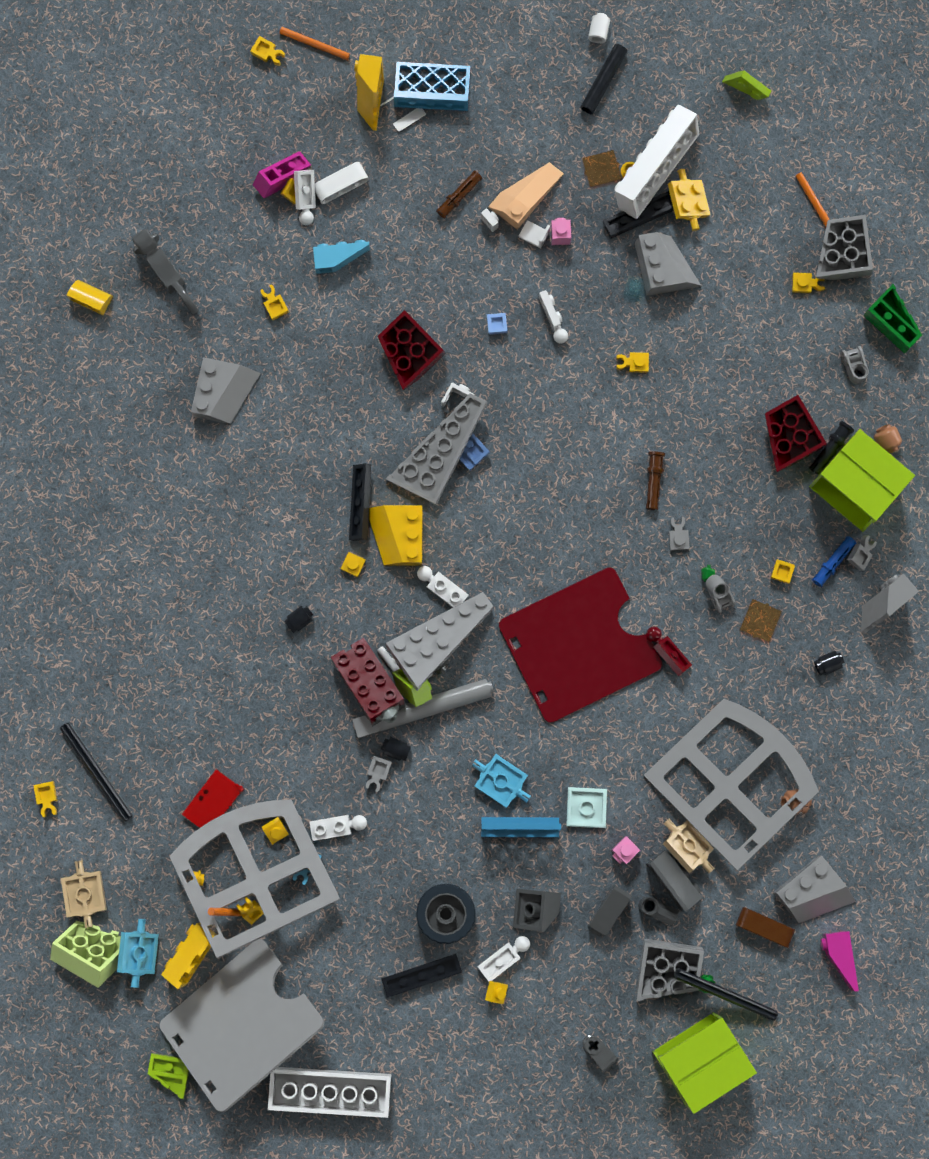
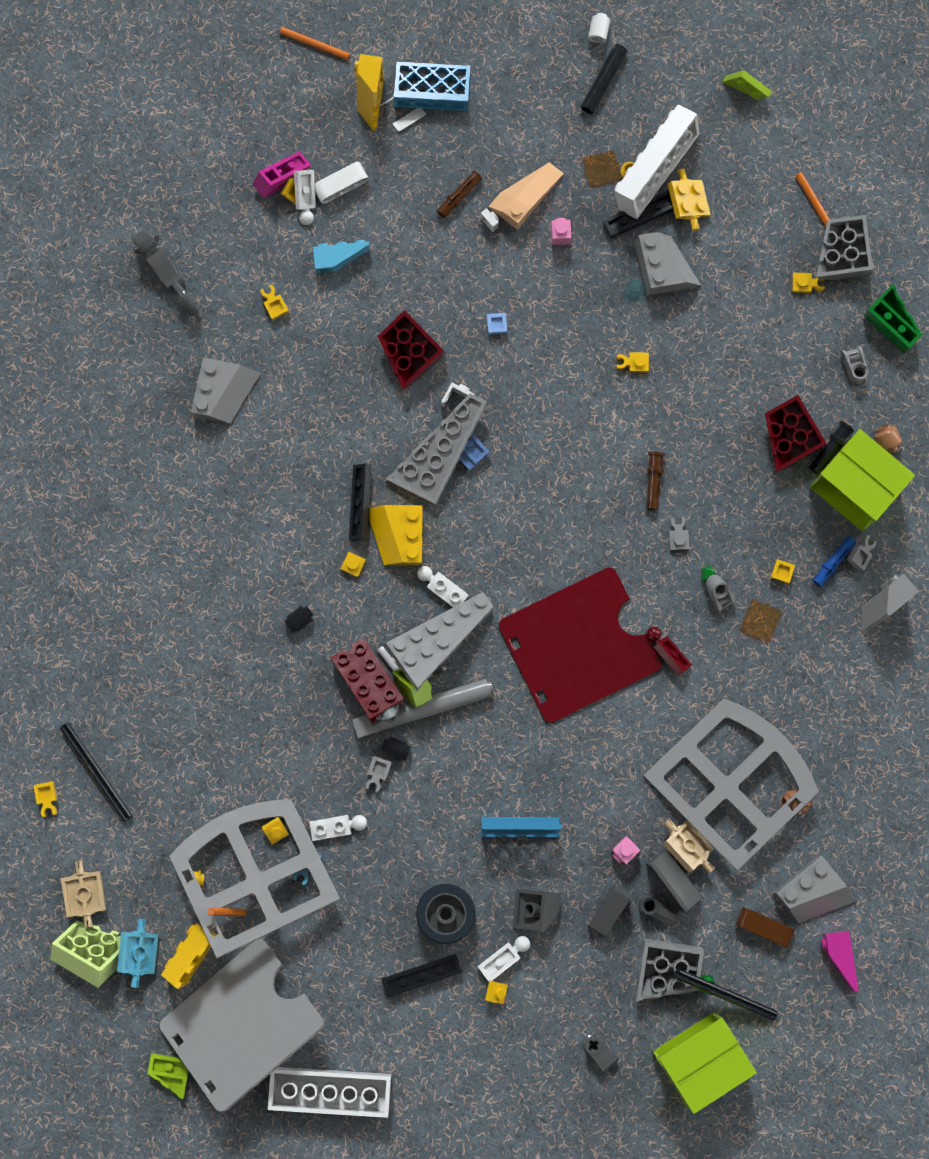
yellow brick [67,280,113,315] -> none
red door [182,769,244,828] -> none
yellow plate [236,897,264,925] -> none
yellow plate [250,36,285,66] -> none
medium azure plate [472,754,531,808] -> none
white bracket [519,221,550,249] -> none
white plate [539,290,568,344] -> none
light aqua tile [566,787,607,828] -> none
black brick [814,650,845,676] -> none

